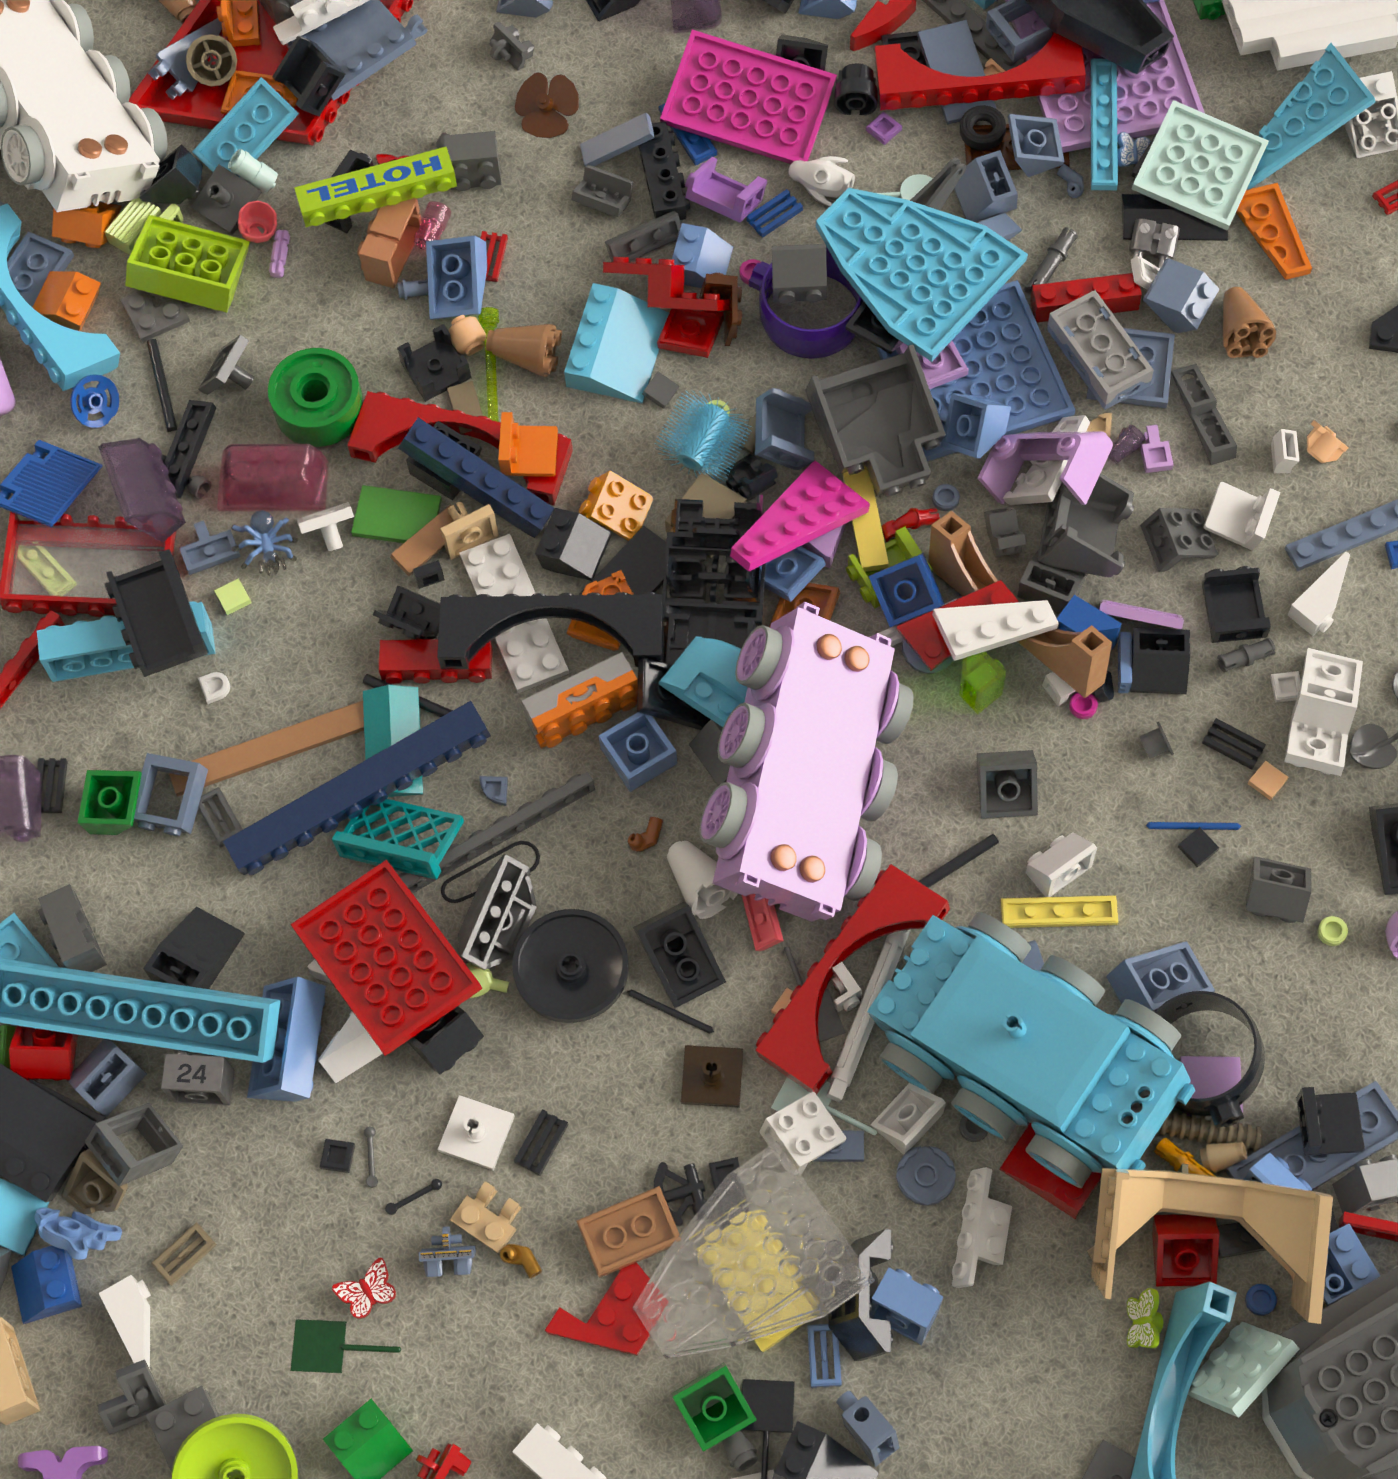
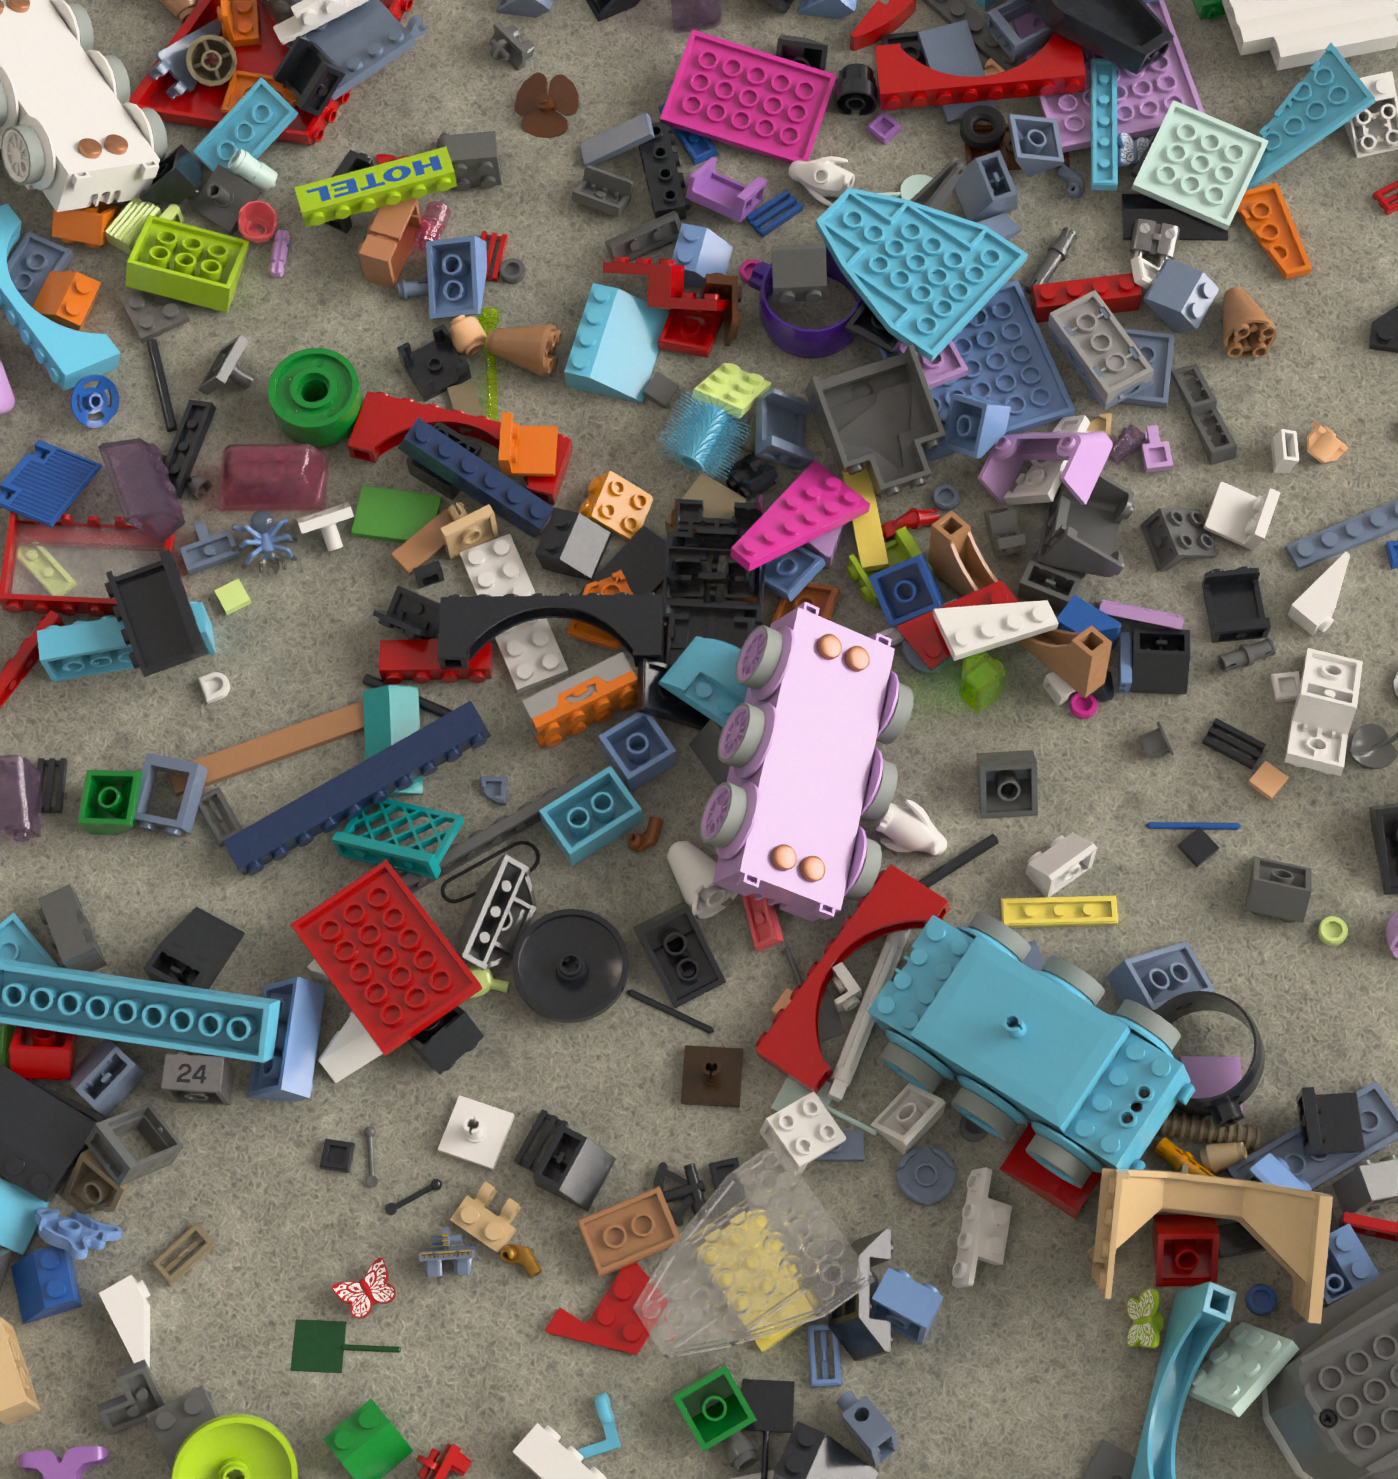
none -> dark grey tile [499,258,526,284]
none -> black slope [533,1124,616,1212]
none -> medium azure brick [539,766,643,866]
none -> medium azure piece [578,1392,621,1459]
none -> yellowish green plate [692,363,771,419]
none -> white animal [876,800,947,856]

